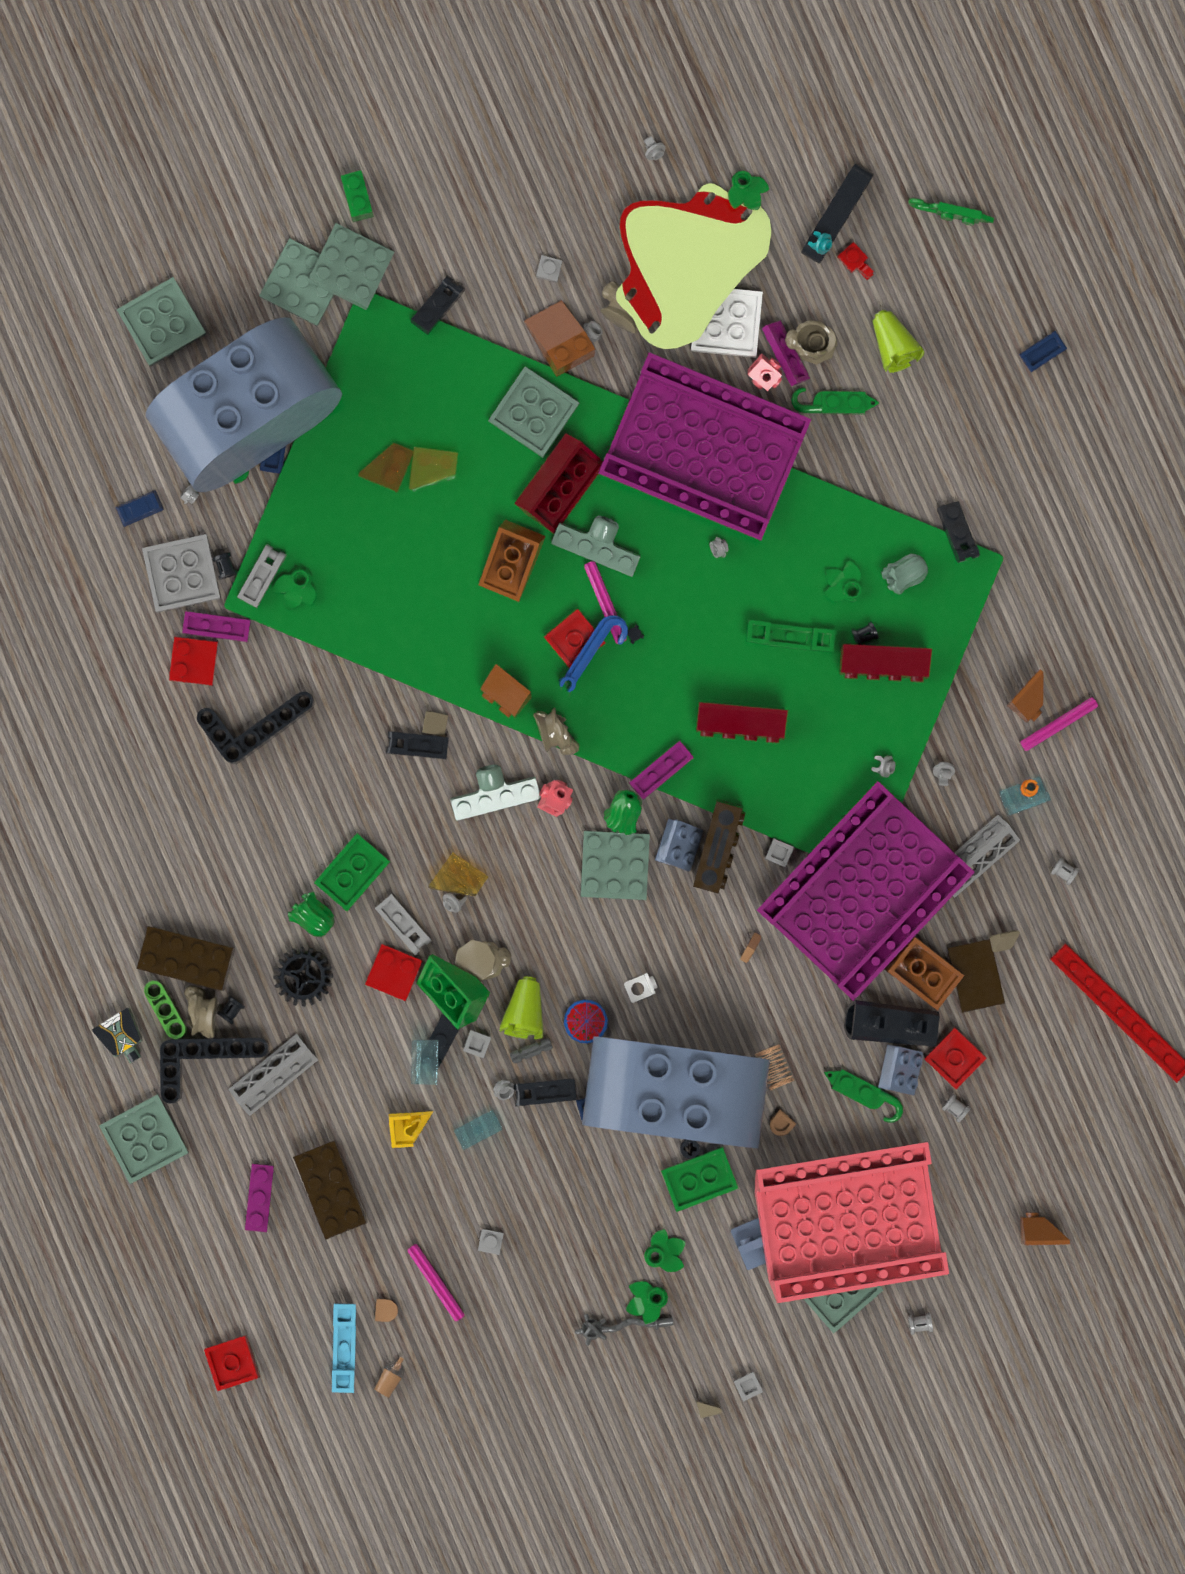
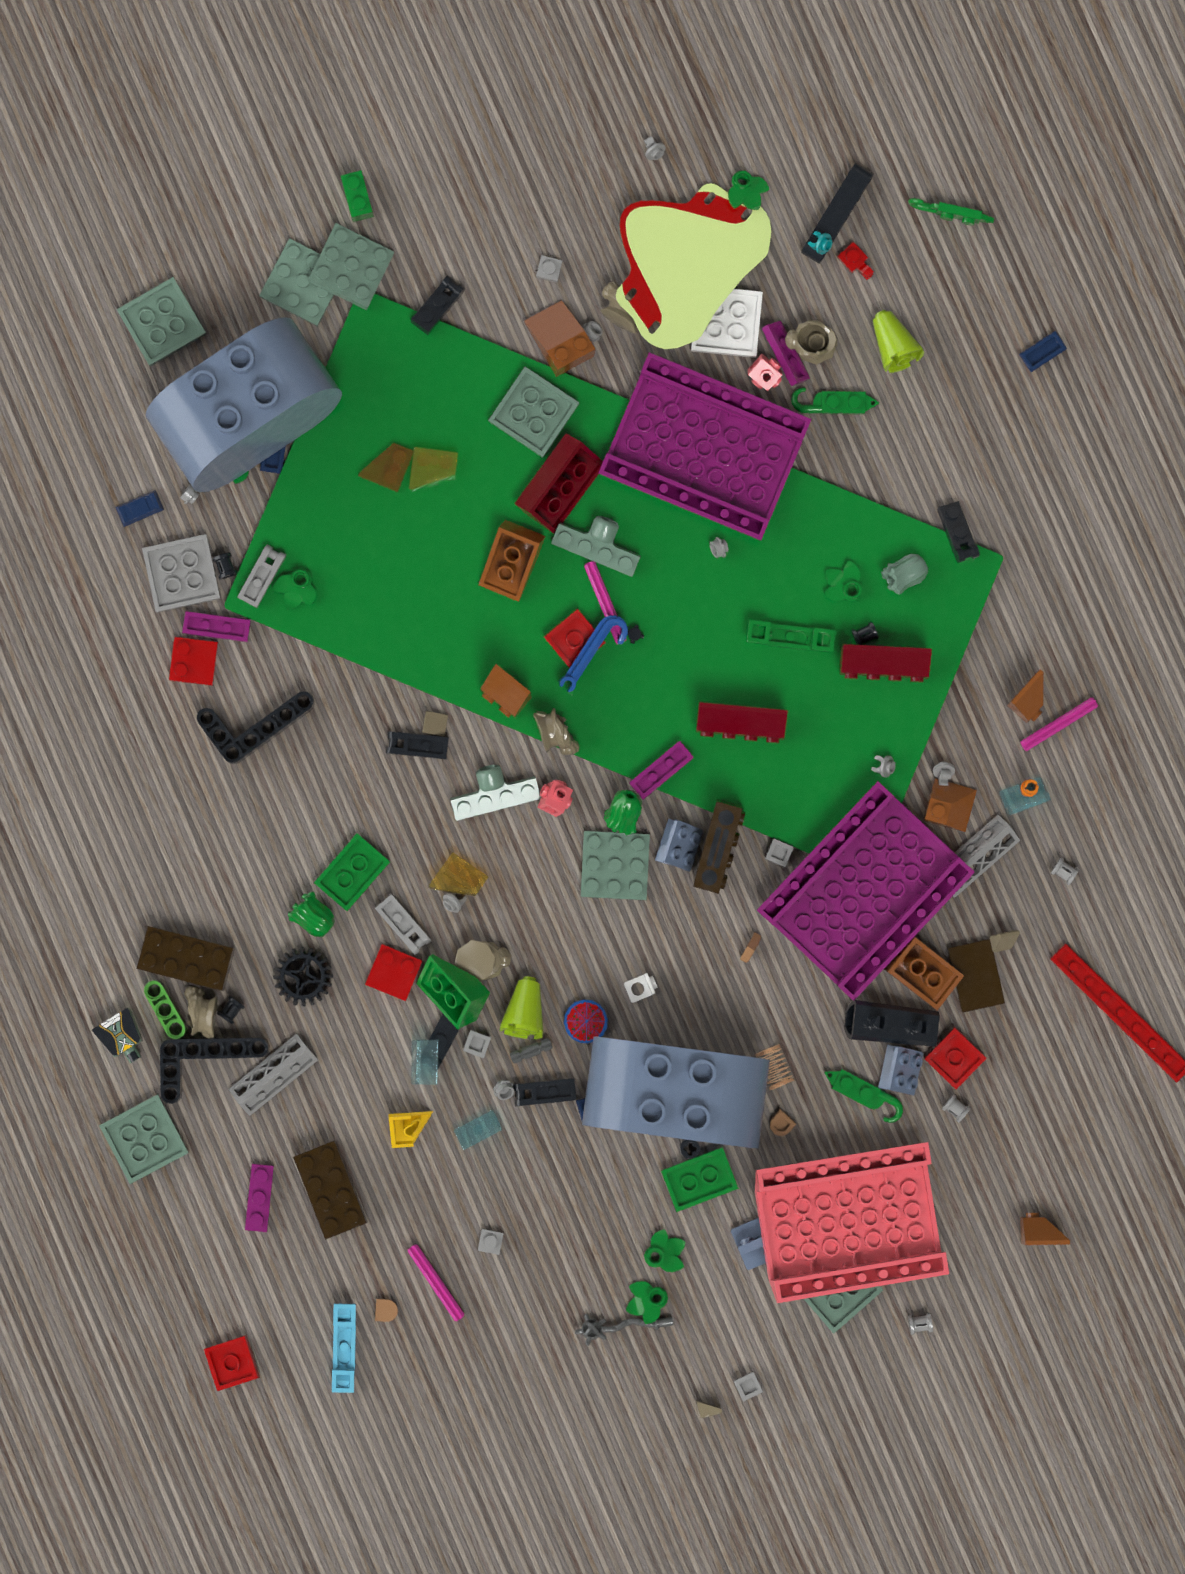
medium nougat piece [374,1357,405,1398] -> none
none -> dark orange slope [923,778,977,832]

